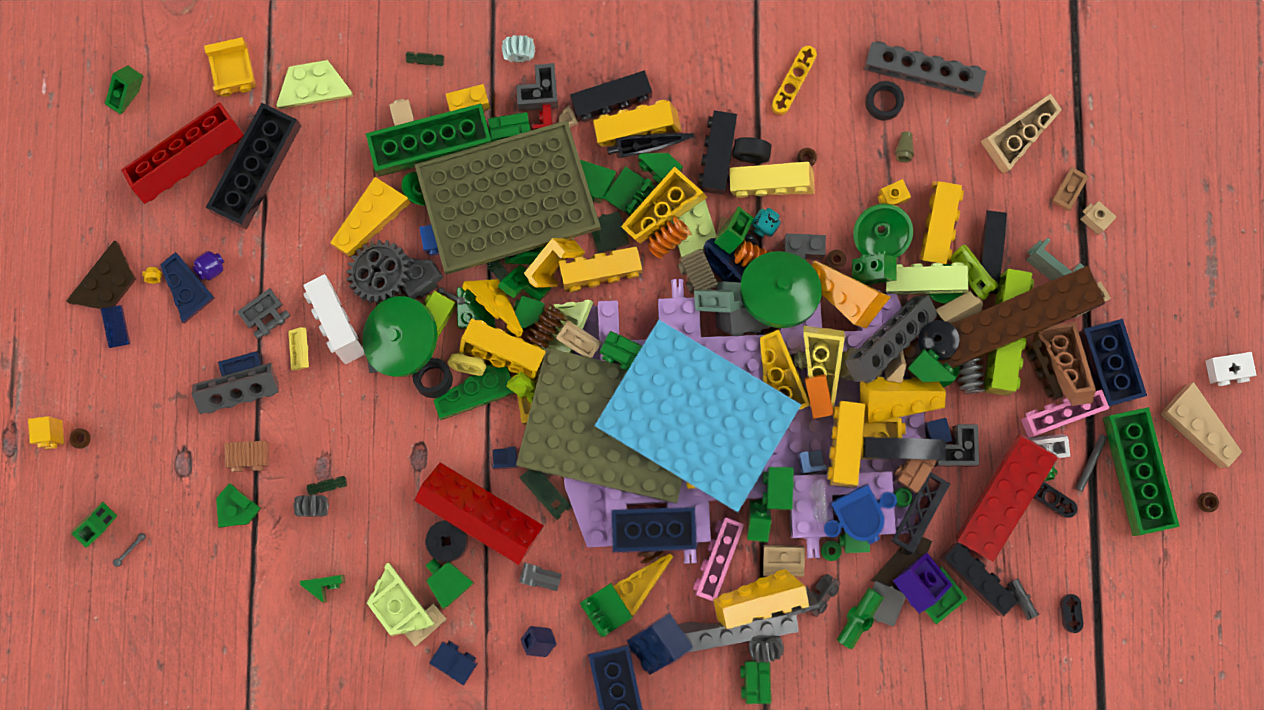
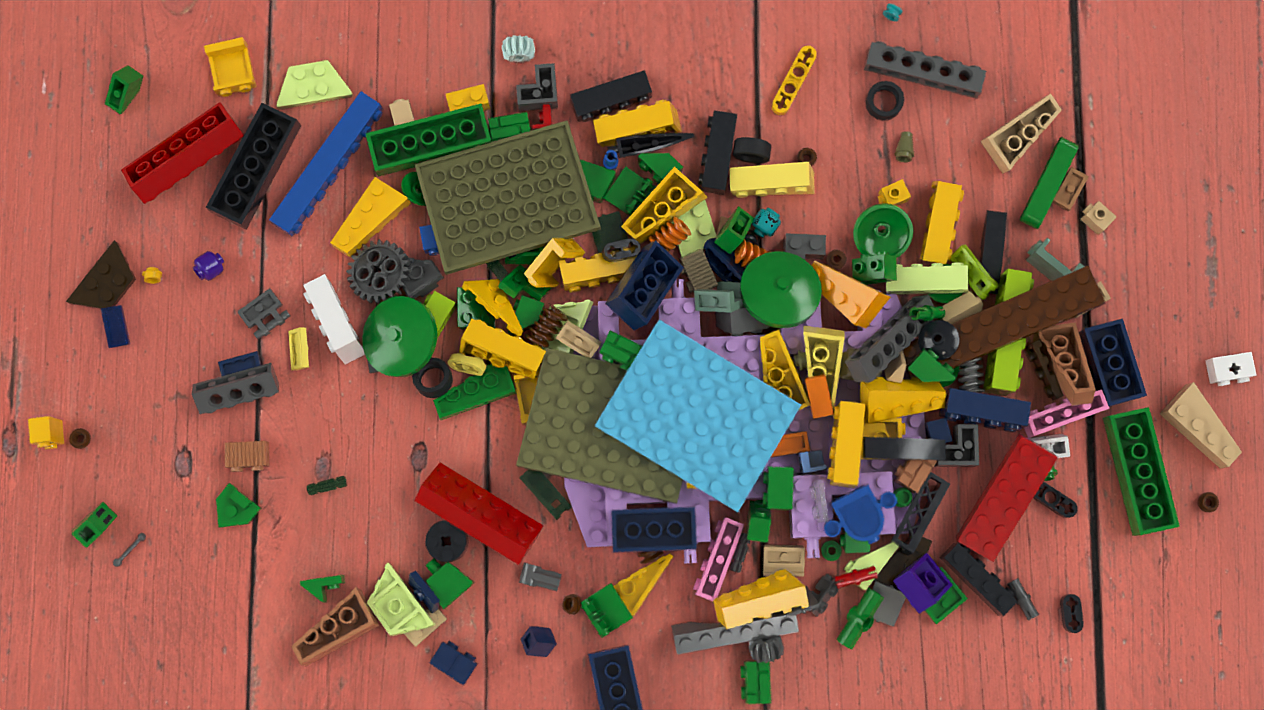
dark blue wing [160,252,215,323] -> none
dark grey gear [293,495,329,517] -> none
clear green axle [405,52,444,66] -> none
dark grey hinge [437,287,465,305] -> none
dark blue panel [492,446,518,470] -> none
lime plate [507,372,536,404] -> none
tan tile [558,105,578,128] -> none
dark blue brick [627,612,694,675] -> none
dark grey bar [1075,434,1108,492] -> none
none -> blue brick [269,91,383,237]
none -> nougat wedge [291,587,379,666]
none -> dark blue plate [408,571,440,613]
none -> reddish brown plate [562,594,581,615]
none -> black beam [602,239,641,262]
none -> blue pin [603,150,619,171]
none -> dark blue brick [605,240,684,330]
none -> dark grey axle [730,533,751,573]
none -> orange tile [770,431,810,458]
none -> red pin [834,565,878,589]
none -> yellowish green slope [844,539,901,590]
none -> teal bush [883,4,903,22]
none -> green pin [909,305,946,321]
none -> dark blue brick [939,388,1031,432]
none -> green beam [1019,137,1079,229]

